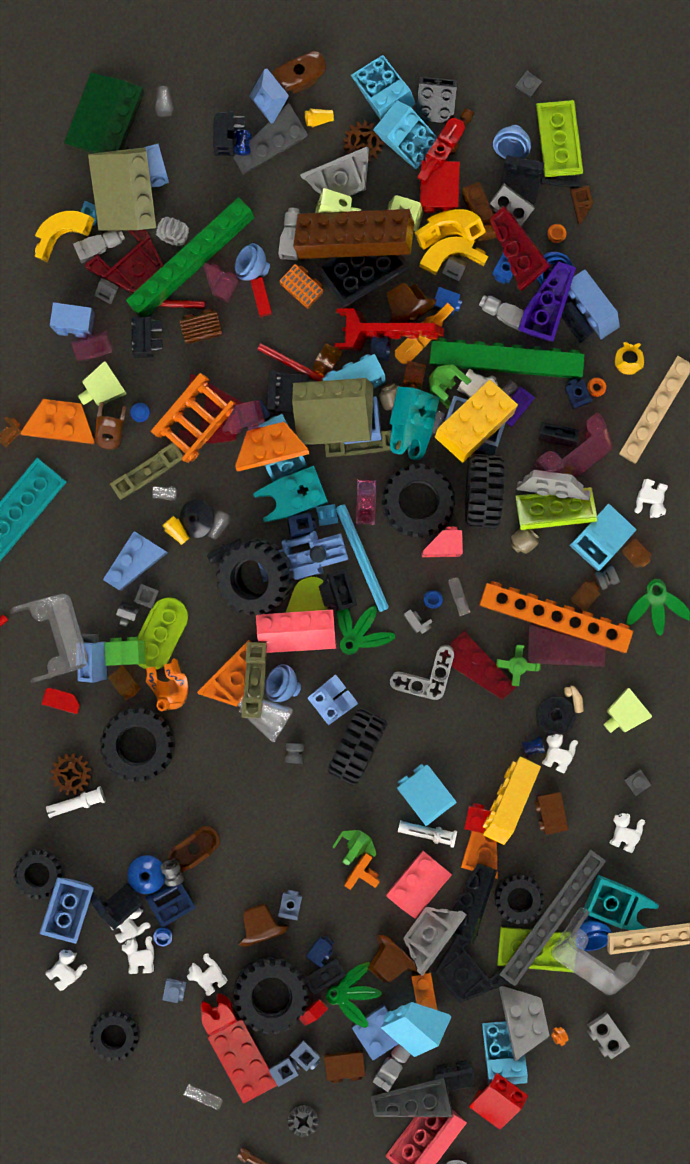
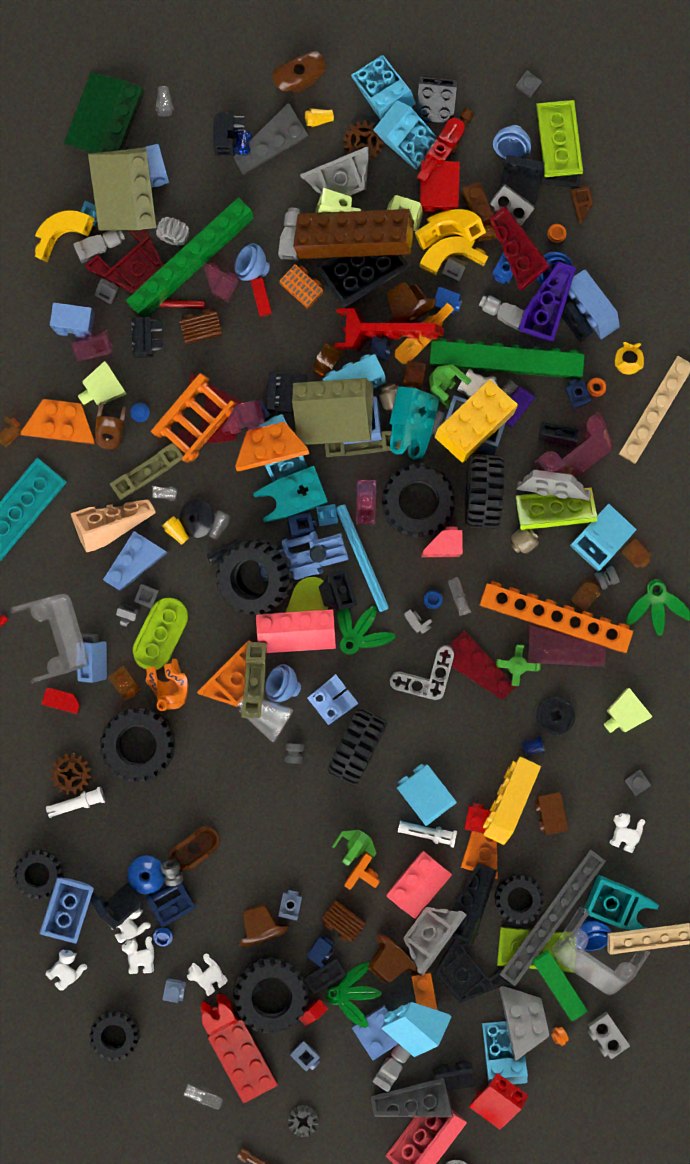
bright green brick [104,637,145,666] -> none
medium blue slope [249,69,289,123] -> none
red bar [257,343,325,381] -> none
sand blue brick [269,1056,300,1087] -> none
reddish brown brick [324,1050,365,1083] -> none
white animal [542,734,578,773] -> none
tan arm [564,686,584,713] -> none
white animal [634,479,668,518] -> none
none -> light nougat wedge [71,500,156,552]
none -> reddish brown brick [322,899,366,942]
none -> green tile [532,950,588,1022]

